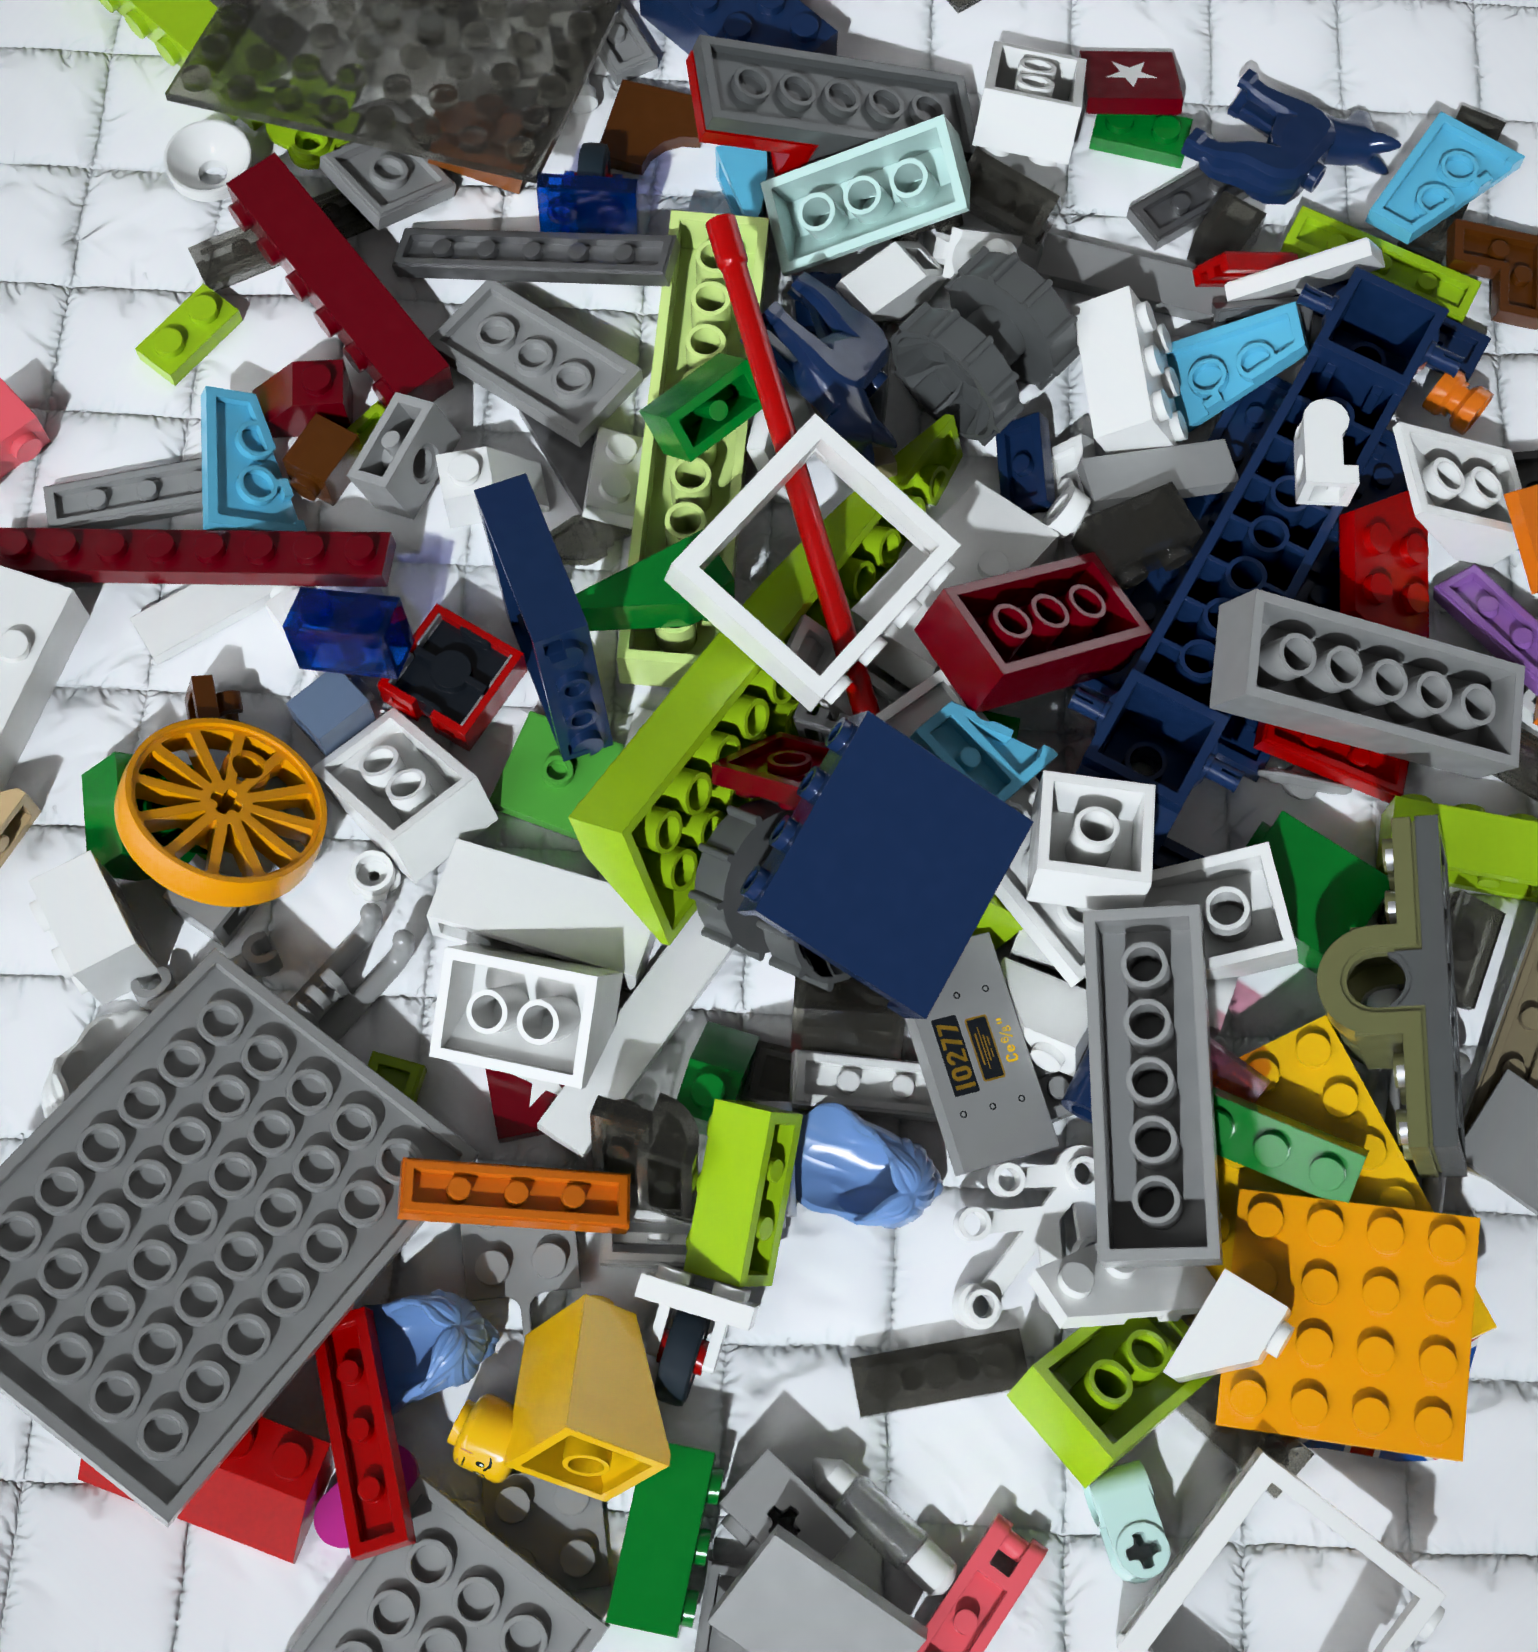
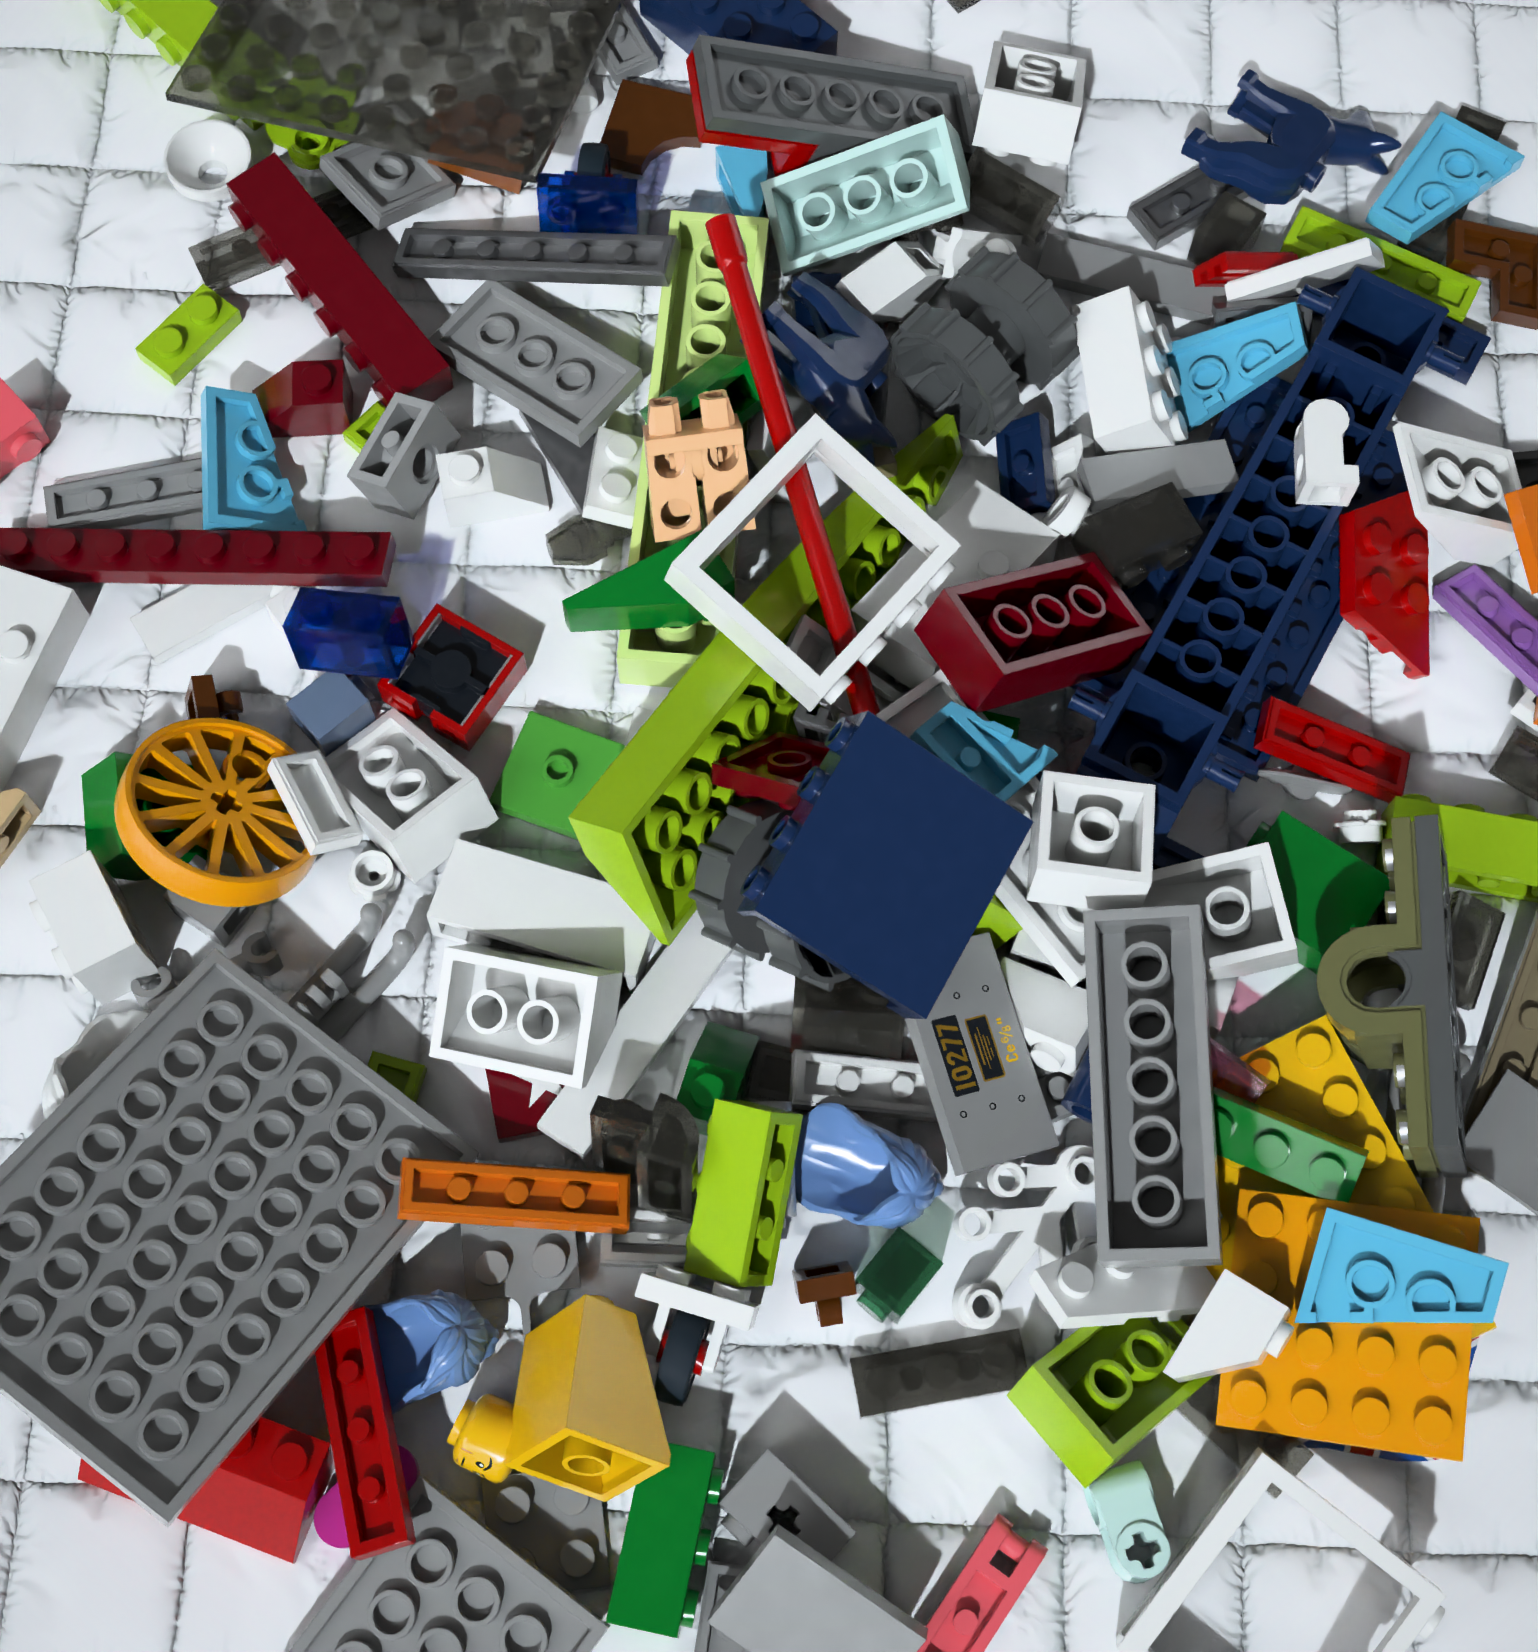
reddish brown brick [282,413,362,506] -> none
dark blue window [474,473,614,762] -> none
piece [812,1458,957,1596] -> none
dark red tile [1079,51,1183,115] -> none
green plate [1089,114,1193,169] -> none
light grey brick [1209,589,1525,779] -> none
orange wheel [1422,370,1494,435] -> none
none -> white tile [267,749,364,856]
none -> light nougat hips [642,389,756,543]
none -> reddish brown tile [792,1261,857,1327]
none -> clear green brick [855,1227,944,1325]
none -> medium azure wing [1294,1207,1509,1323]
none -> white plate [1333,810,1387,844]

